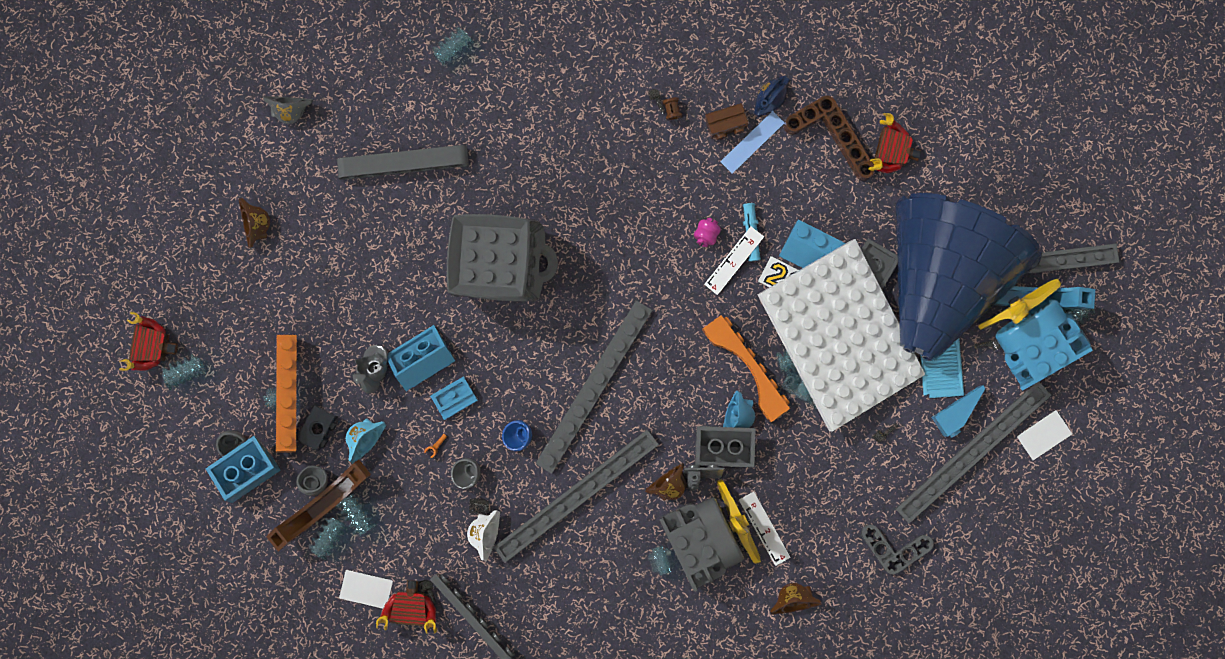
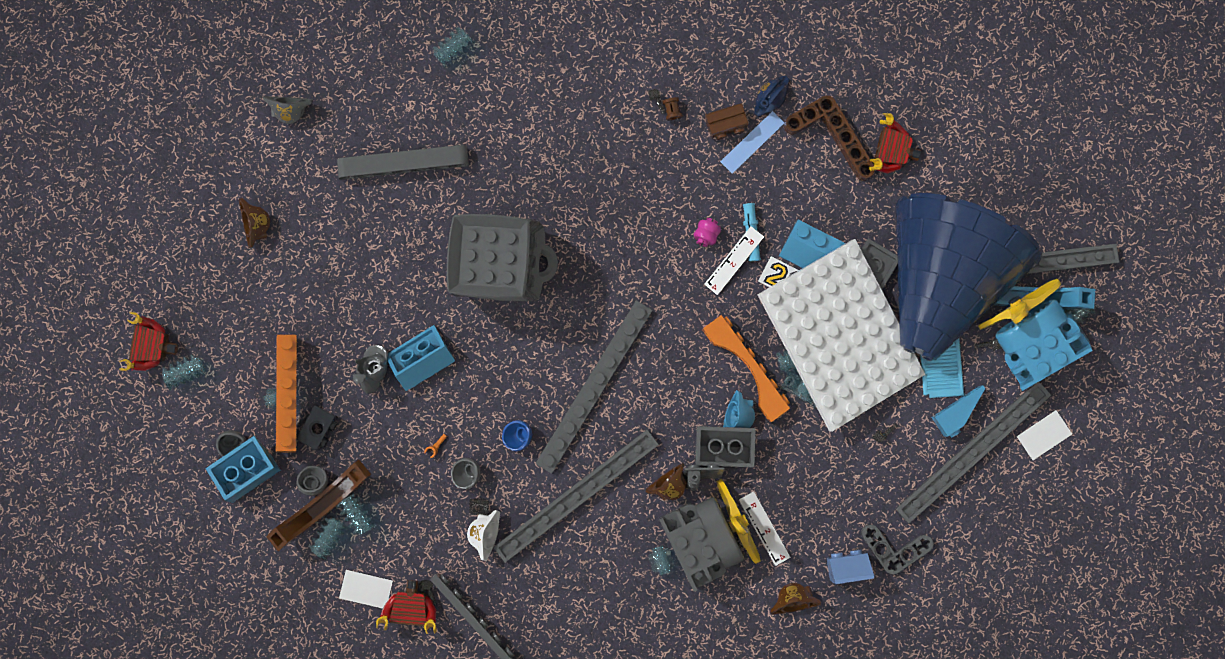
medium azure hat [346,419,386,464] -> none
dark azure plate [430,376,478,420] -> none
none -> medium blue slope [827,549,874,584]

